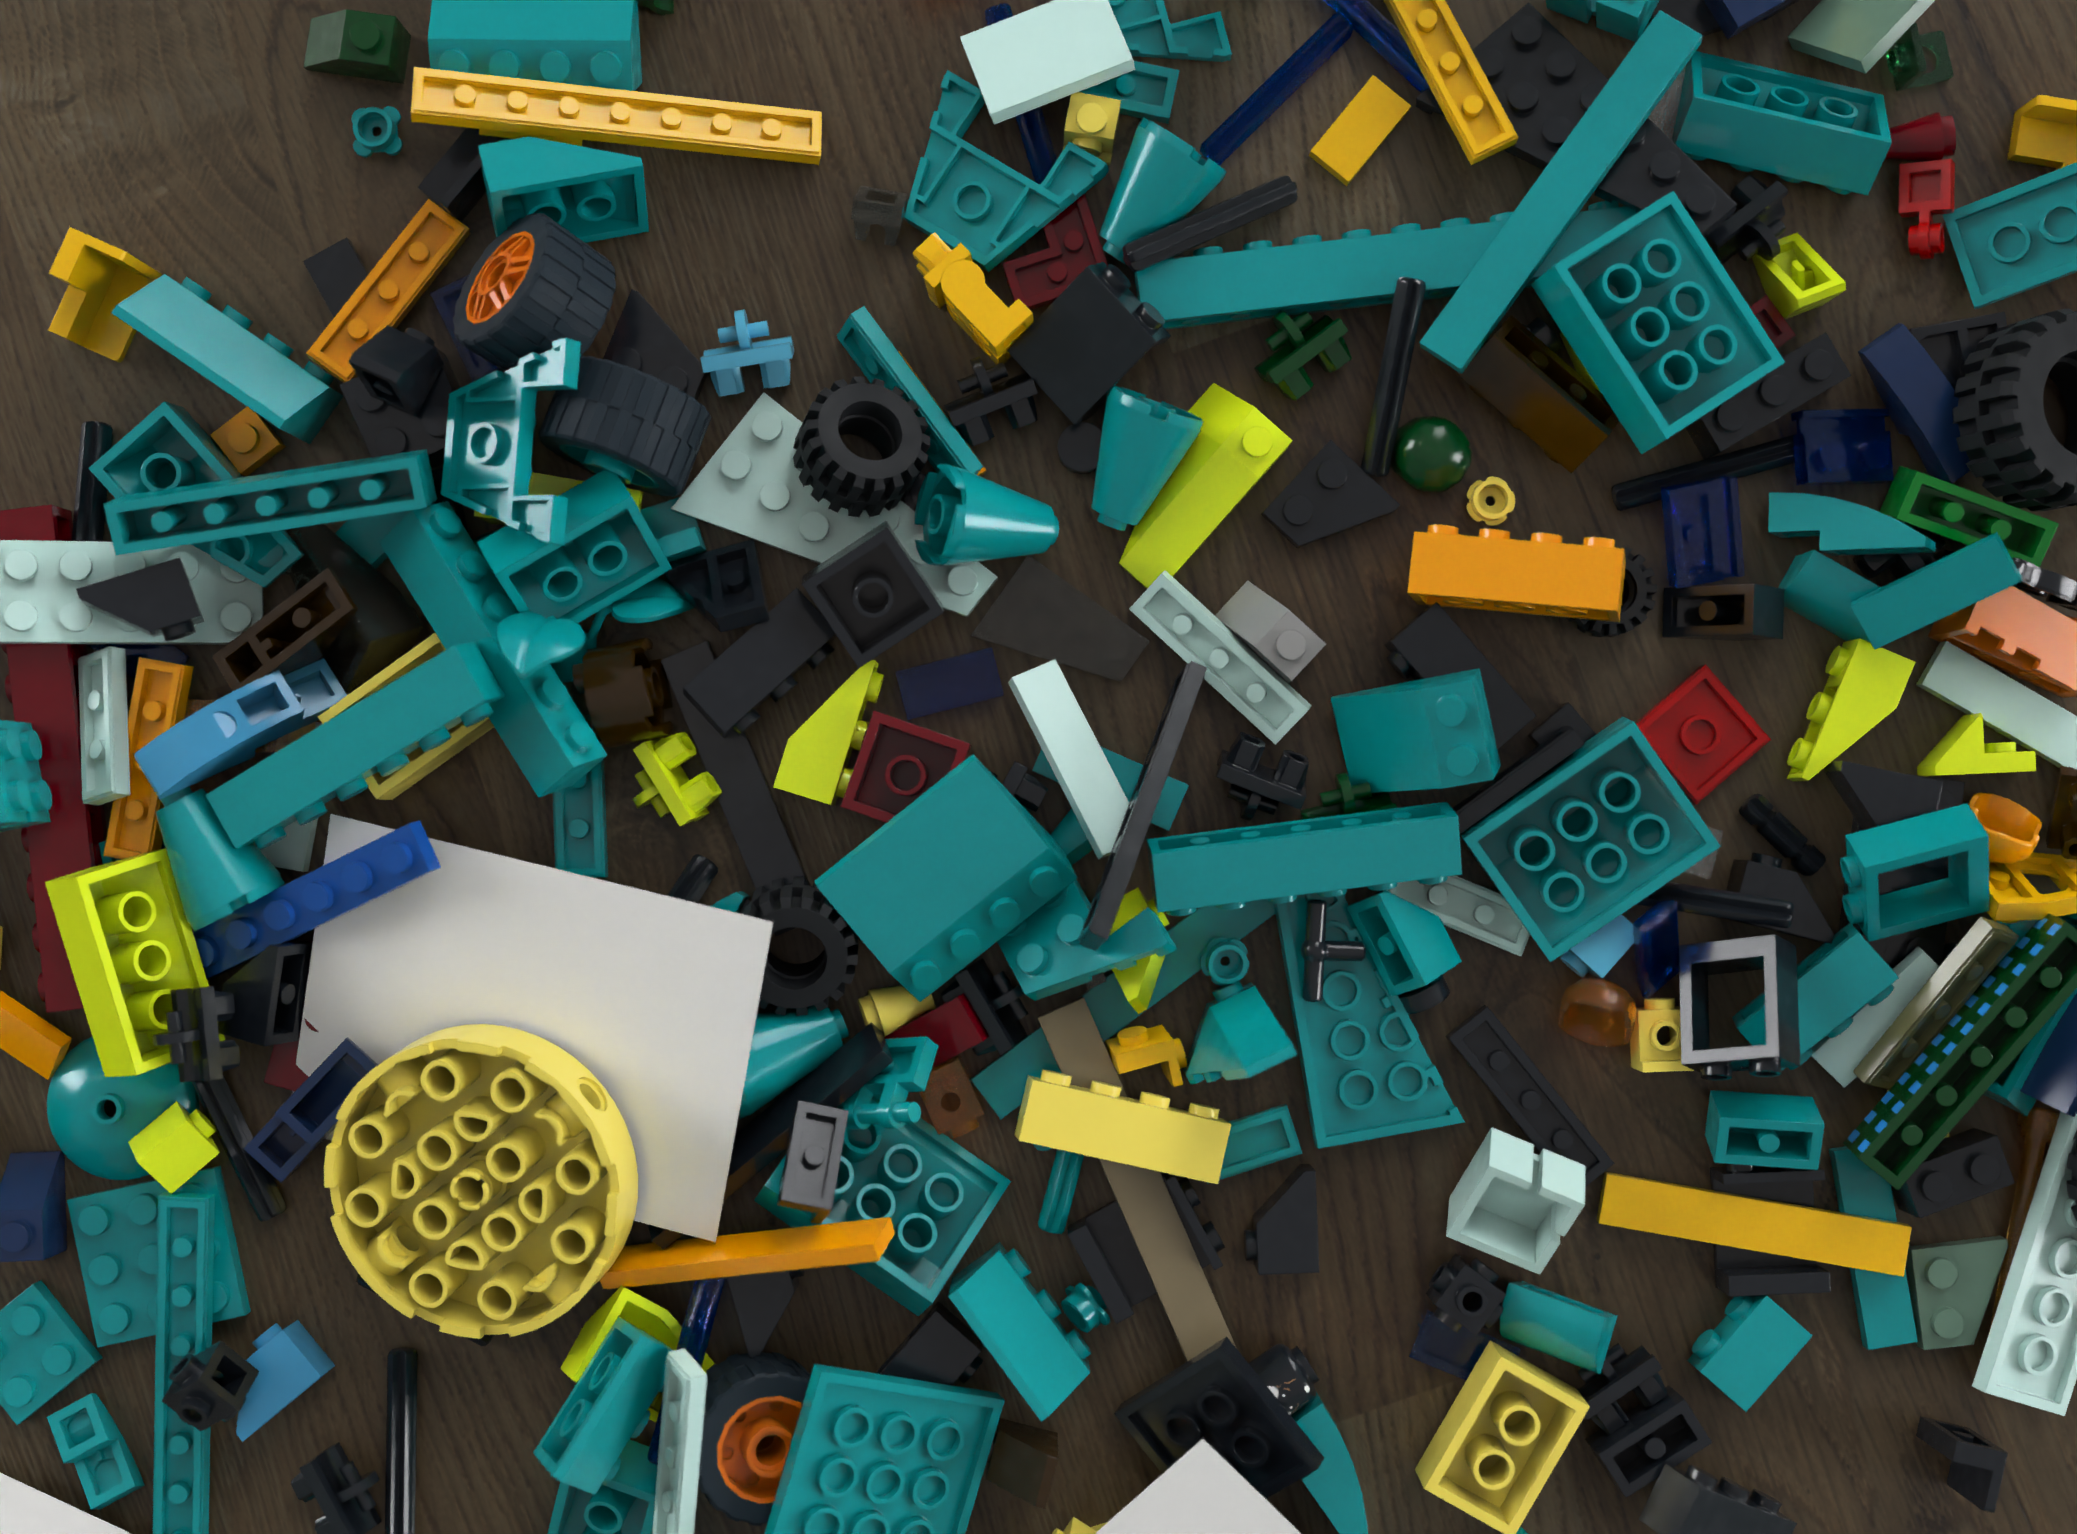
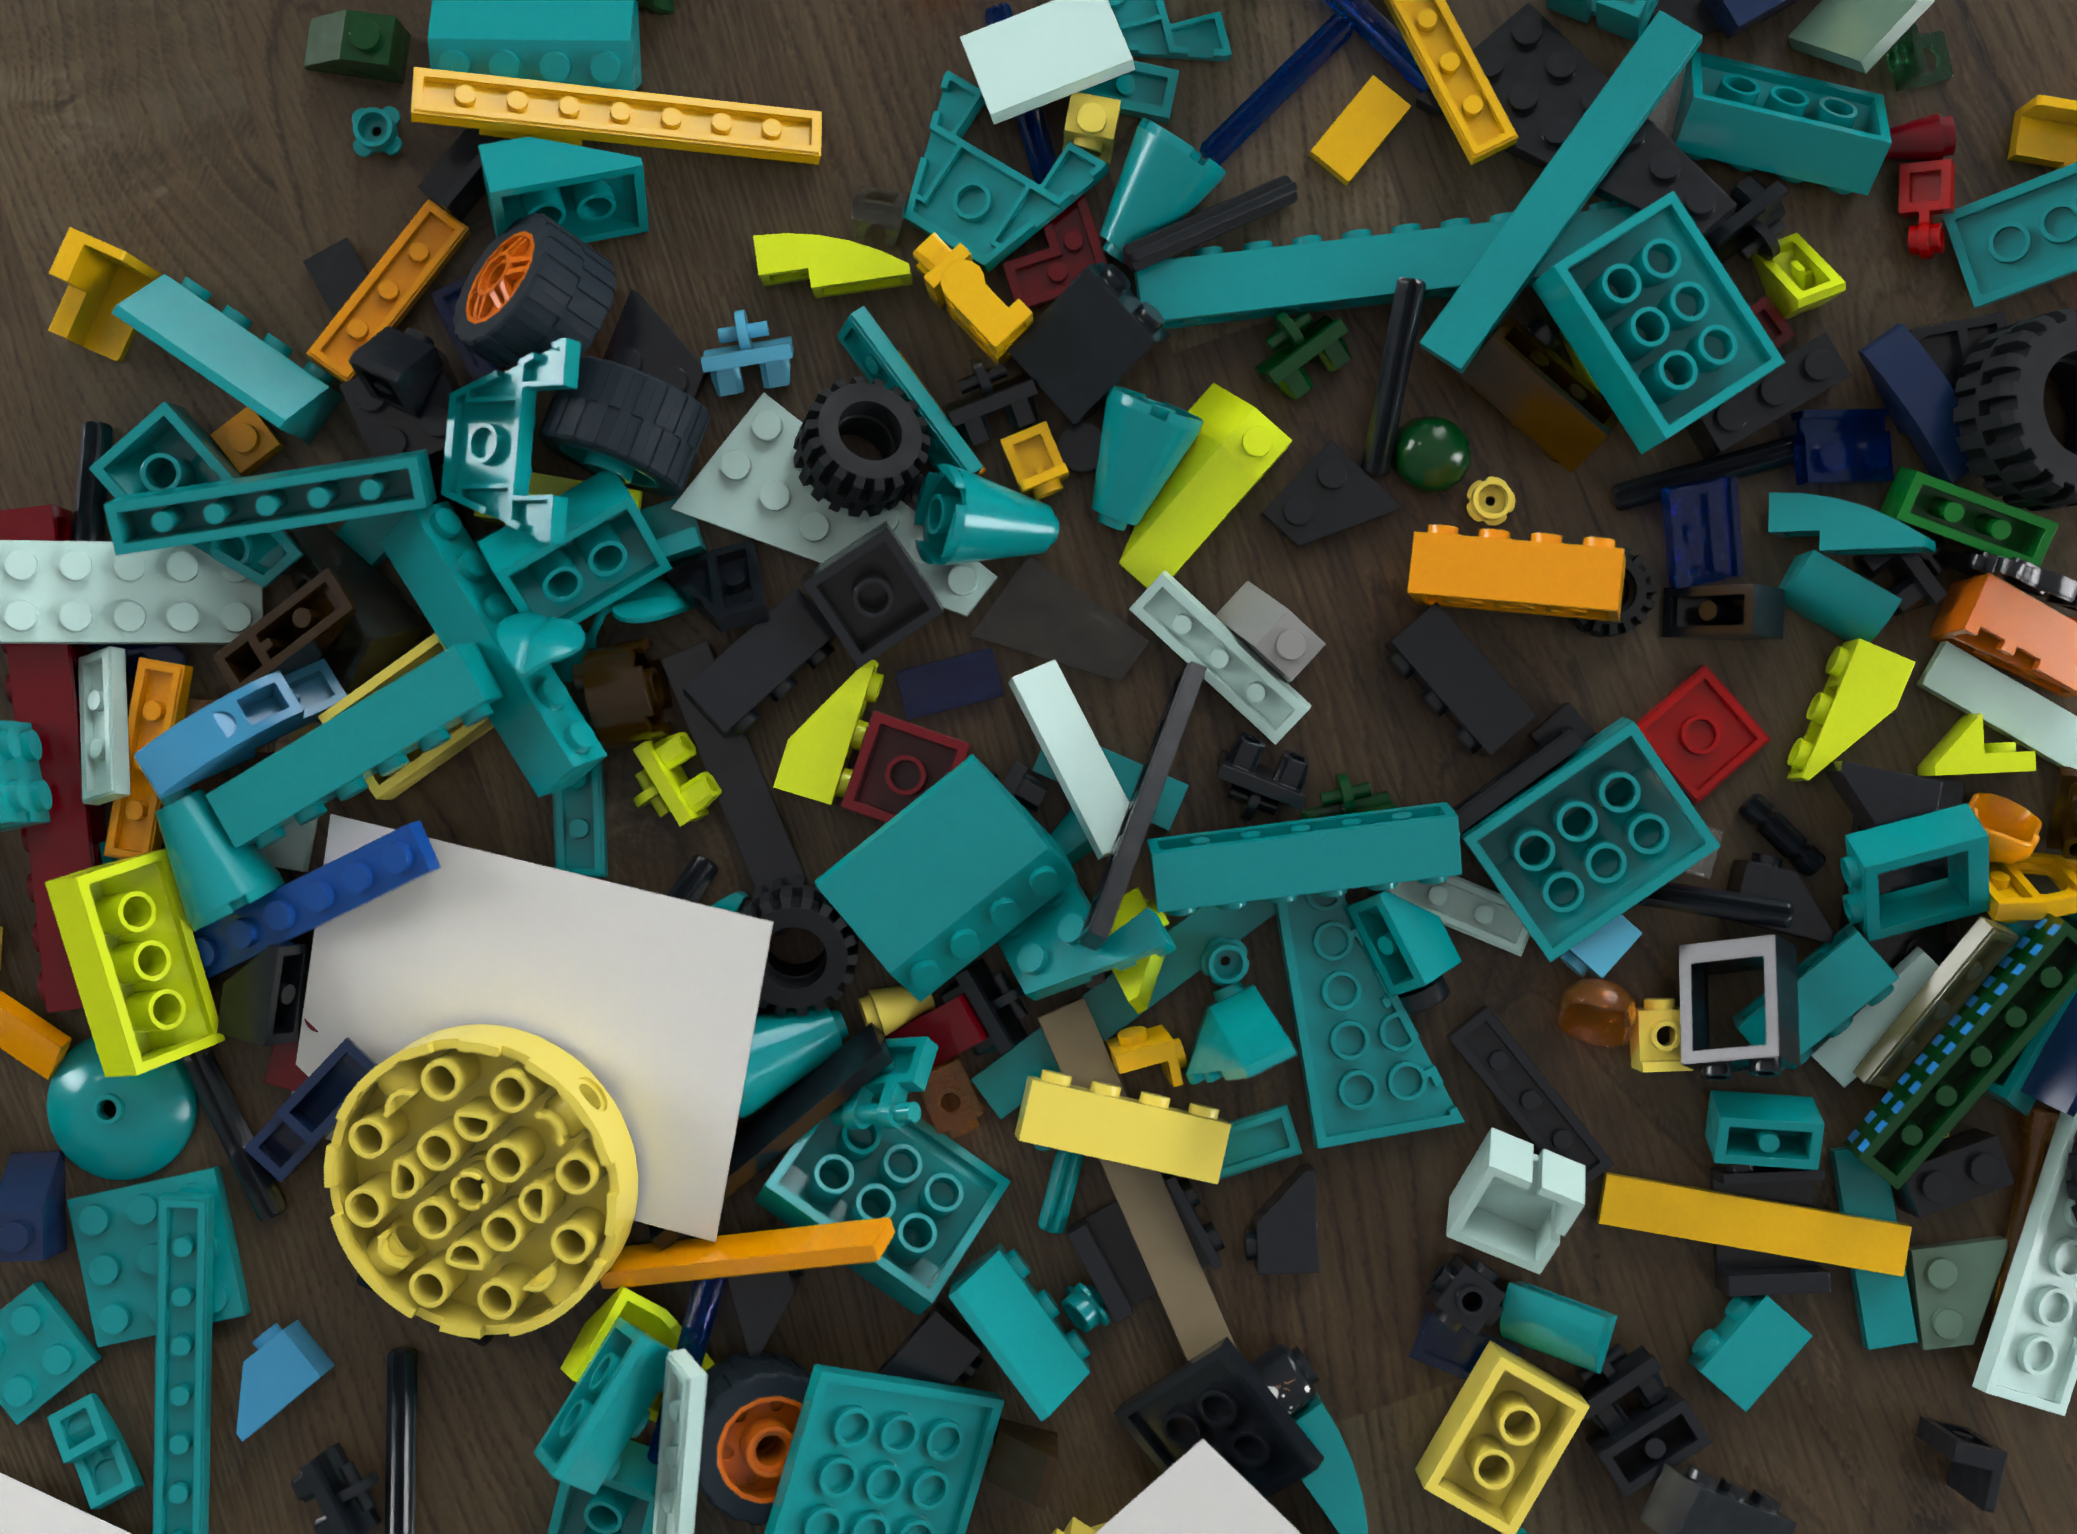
black slope [76,558,204,641] -> none
neon yellow brick [128,1101,220,1194] -> none
black hips [152,986,240,1082] -> none
black brick [162,1341,259,1431] -> none
panel [777,1100,848,1224] -> none
black piece [1300,899,1366,1002] -> none
teal slope [1331,668,1501,793] -> none
clear blue tile [1633,900,1679,998] -> none
teal tile [1850,532,2022,649] -> none
none -> neon yellow slope [753,233,913,298]
none -> yellow bracket [1000,421,1069,500]

